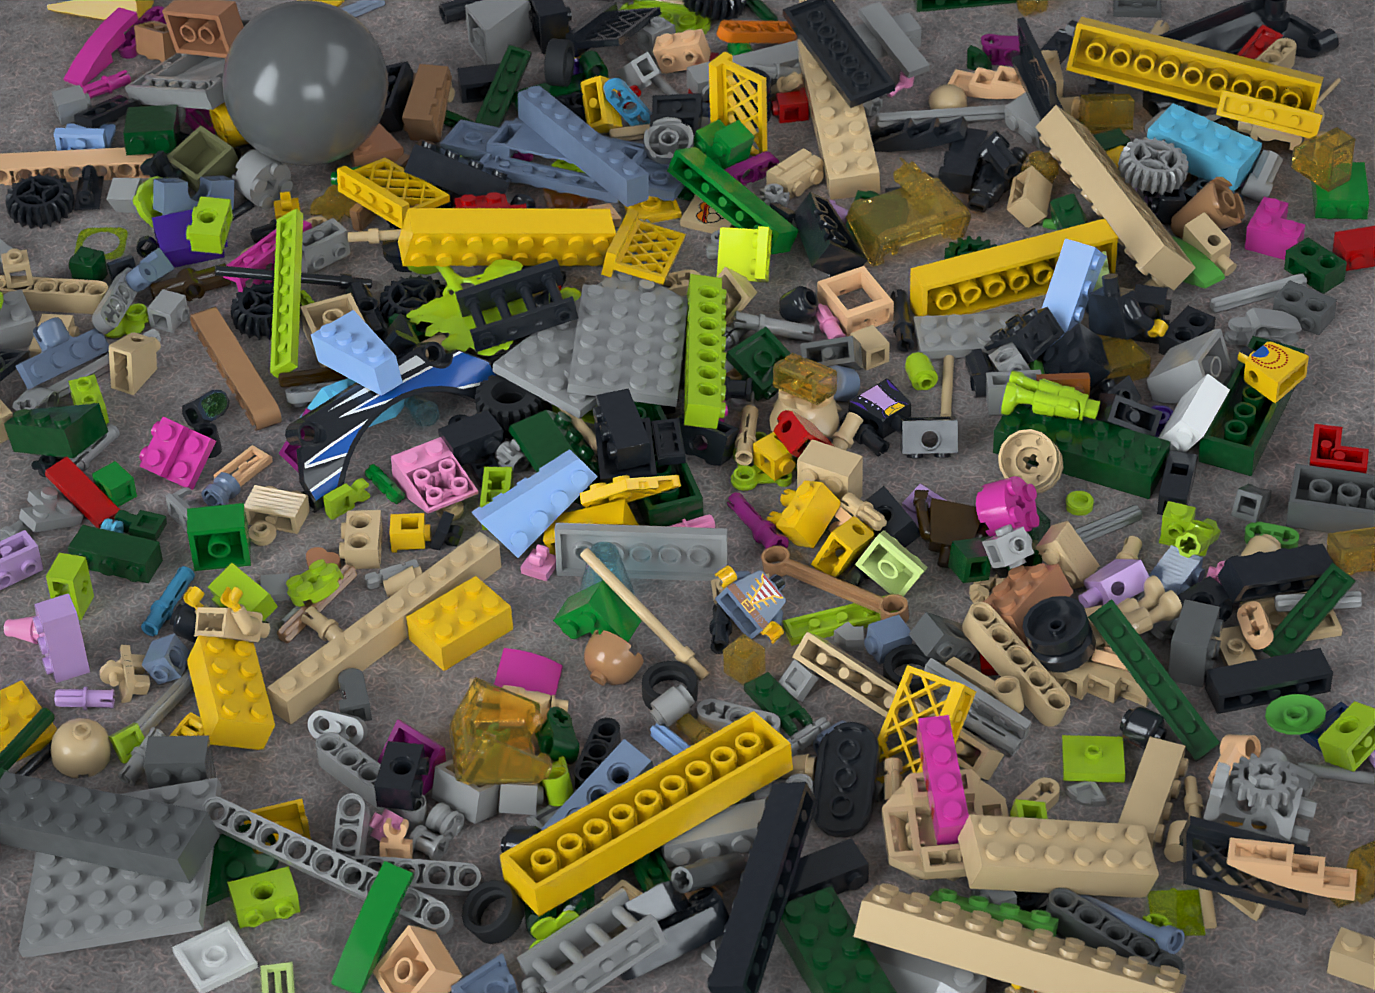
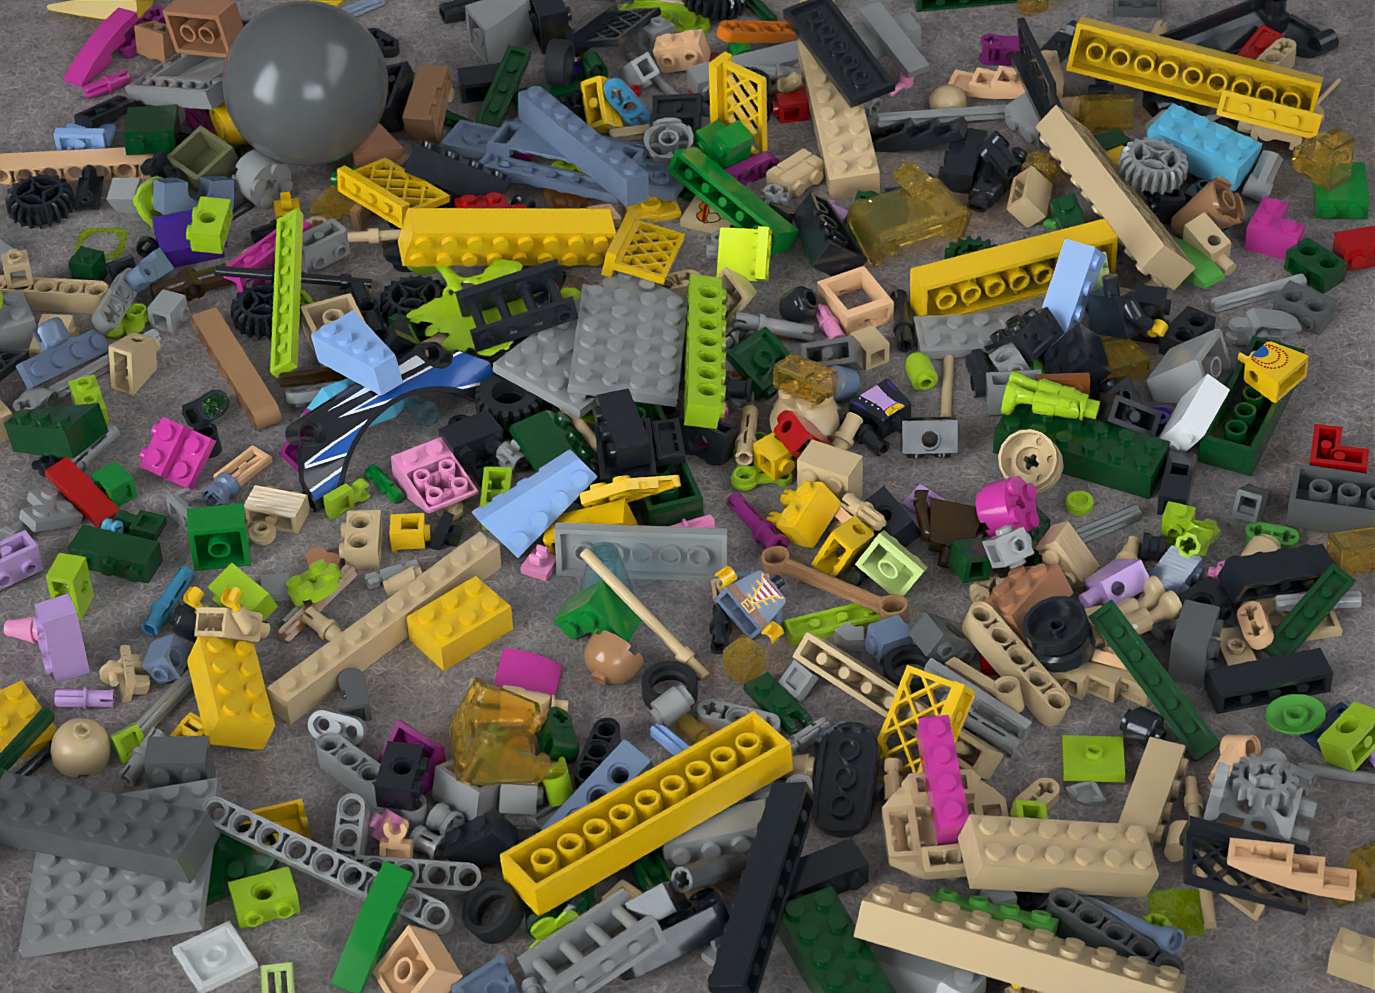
light grey brick [51,85,92,125] -> none
dark green tile [967,45,992,71] -> none
none -> black beam [368,28,400,58]
none -> black brick [444,809,518,875]
none -> black wheel [1141,532,1167,562]

